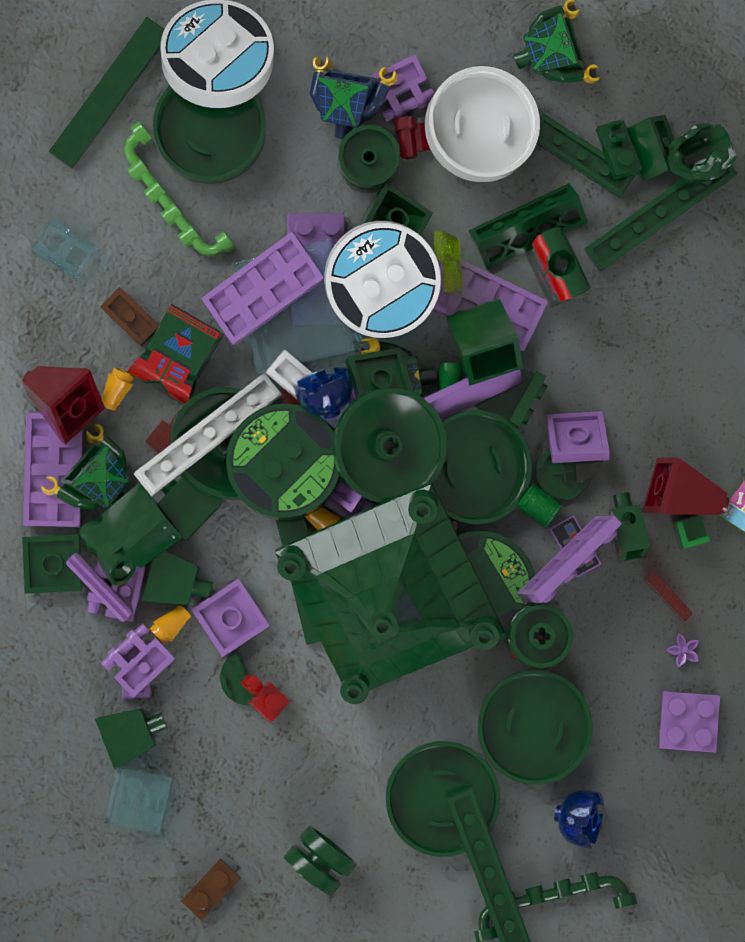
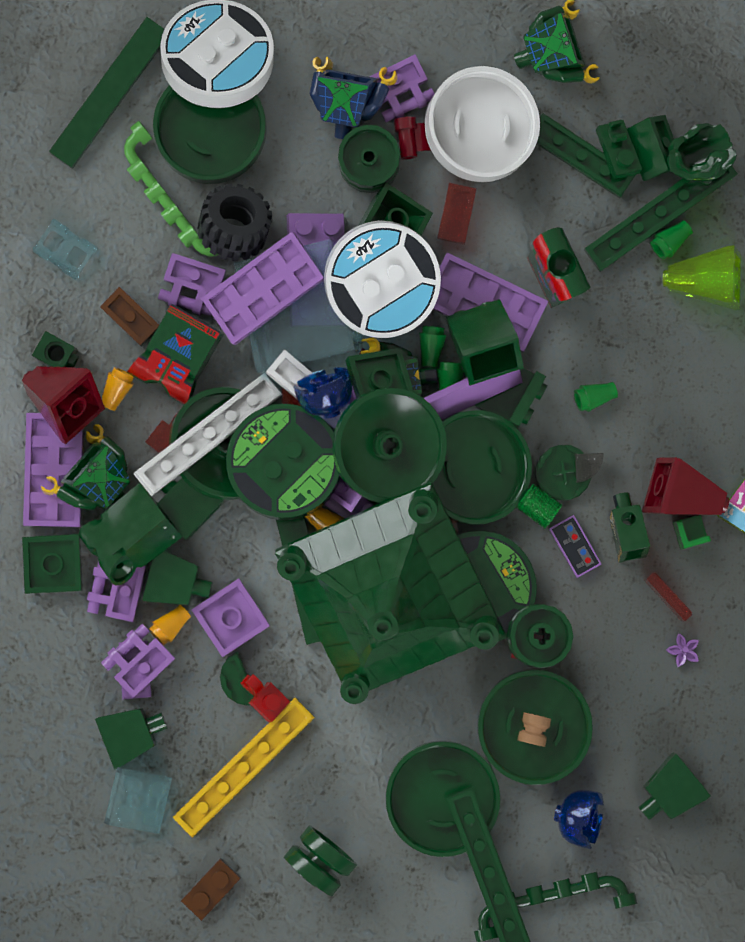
medium lavender axle [66,553,133,622] -> none
clear neon green tile [433,231,462,295] -> none
dark green fence [468,183,588,270] -> none
medium lavender plate [516,516,621,603] -> none
medium lavender plate [546,411,610,463] -> none
medium lavender plate [658,691,720,753] -> none
none -> dark green brick [32,331,79,368]
none -> medium lavender plate [158,253,226,316]
none -> yellow tile [173,697,315,838]
none -> black tyre [197,184,272,261]
none -> green cone [419,325,447,367]
none -> clear red plate [437,183,477,245]
none -> medium nougat wheel [517,712,551,747]
none -> green cone [574,382,618,412]
none -> dark green torso [638,752,711,820]
none -> green cone [650,220,693,259]
none -> clear neon green slope [663,245,741,310]

